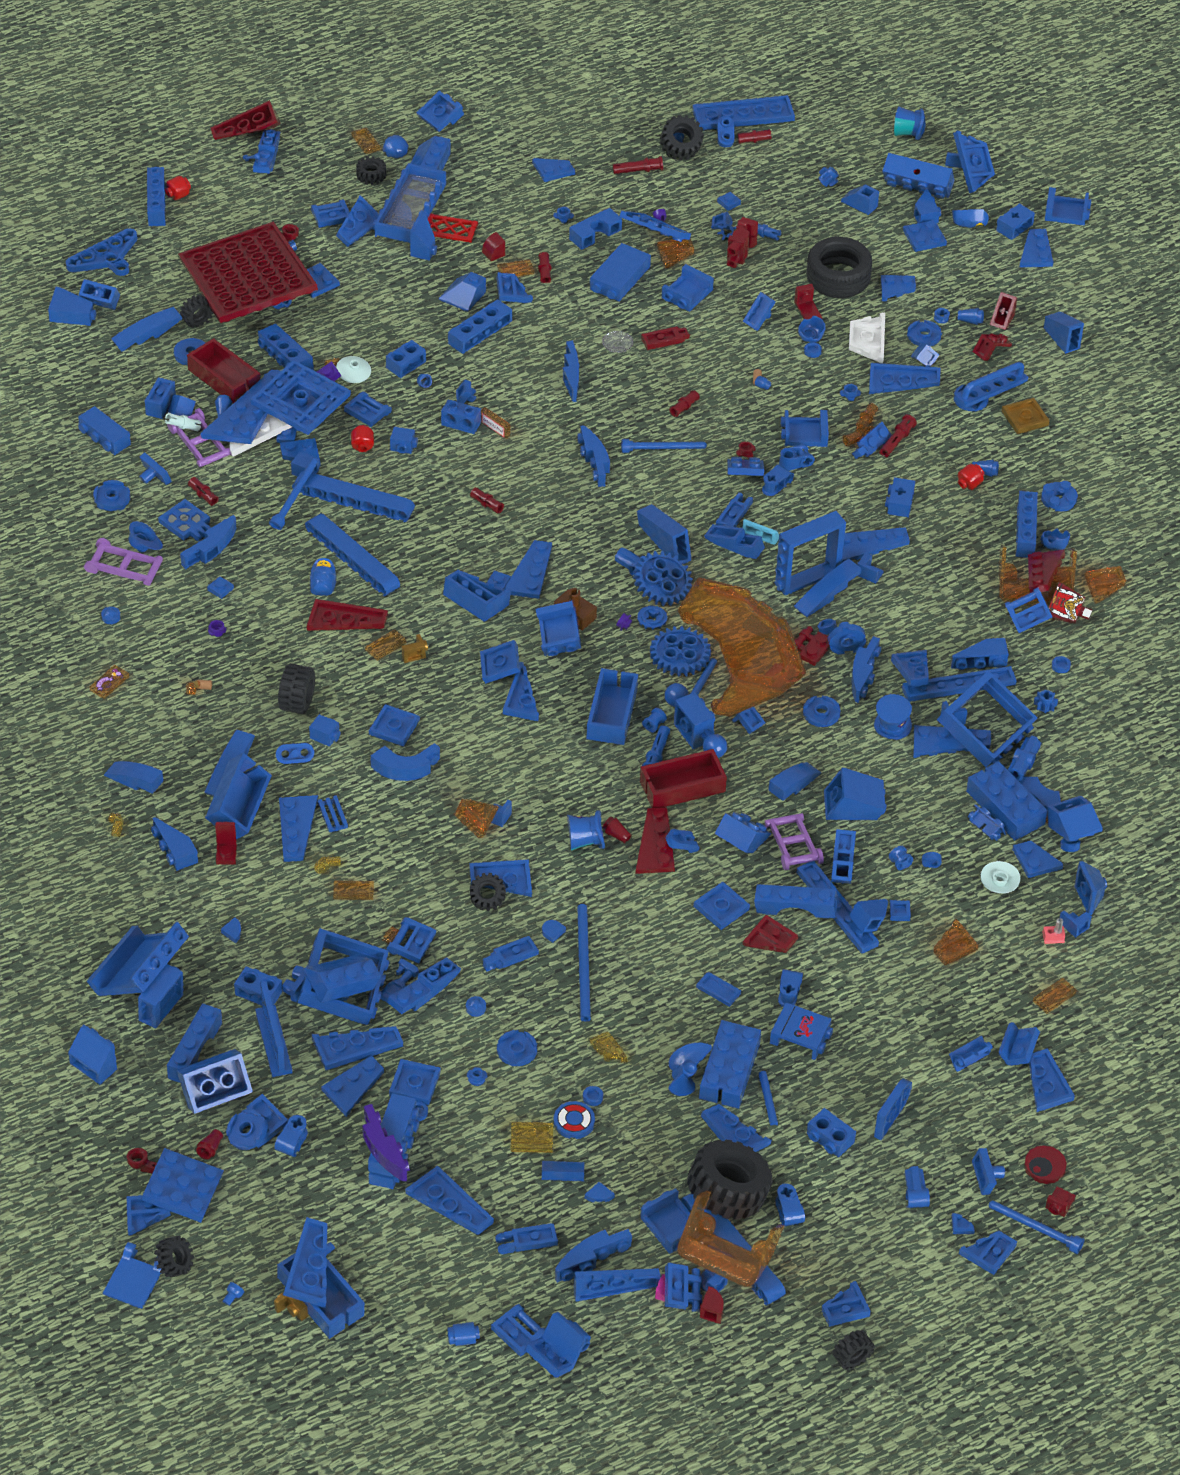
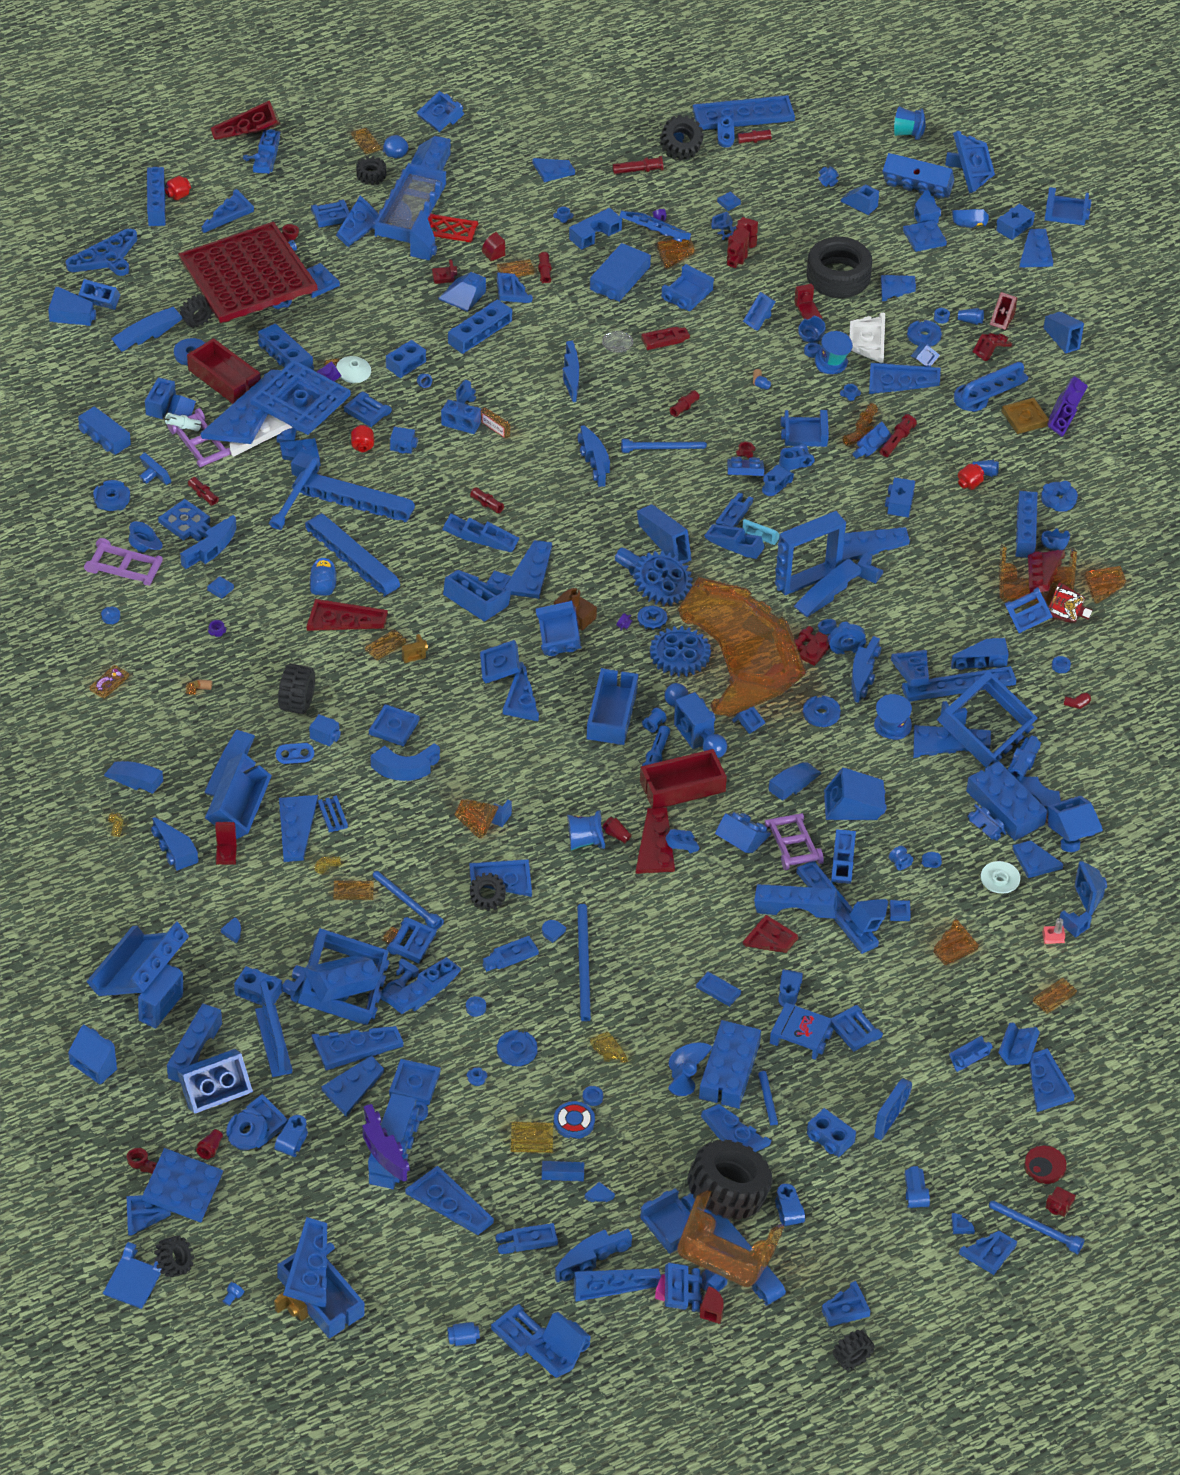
blue cone [215,395,232,417] -> none
blue bar [690,658,717,695] -> none
blue plate [694,882,750,930] -> none
blue pin [757,224,781,241] -> none
blue tile [972,1148,1005,1195] -> none
blue gear [1033,690,1058,713] -> none
none -> blue wing [201,189,254,233]
none -> blue piece [373,871,444,930]
none -> dark red bracket [432,260,457,284]
none -> blue slope [442,514,520,552]
none -> blue hat [815,331,853,374]
none -> blue plate [831,1005,883,1052]
none -> dark purple slope [1048,376,1088,437]
none -> dark red arm [1063,693,1091,709]

